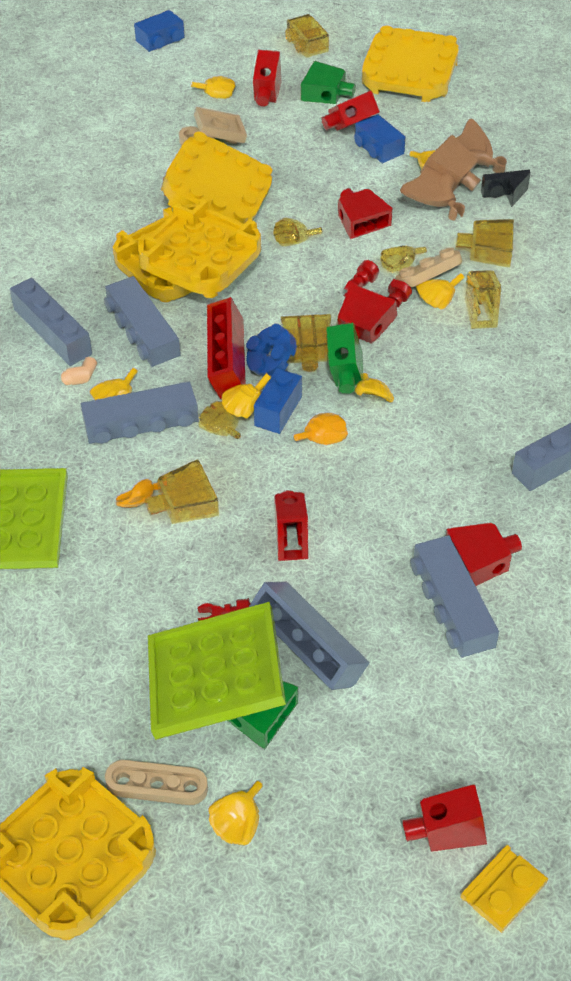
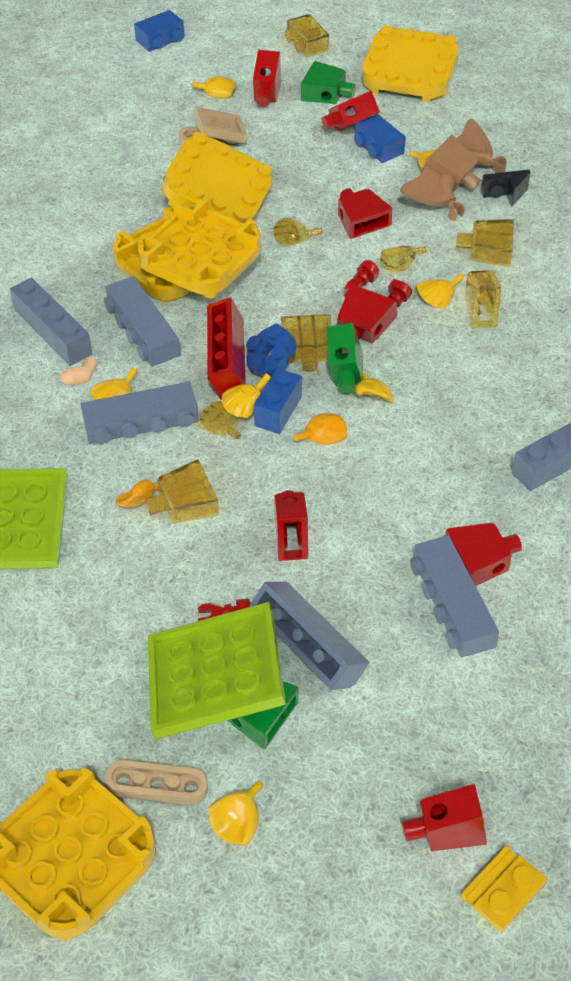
tan plate [395,248,462,287] -> none

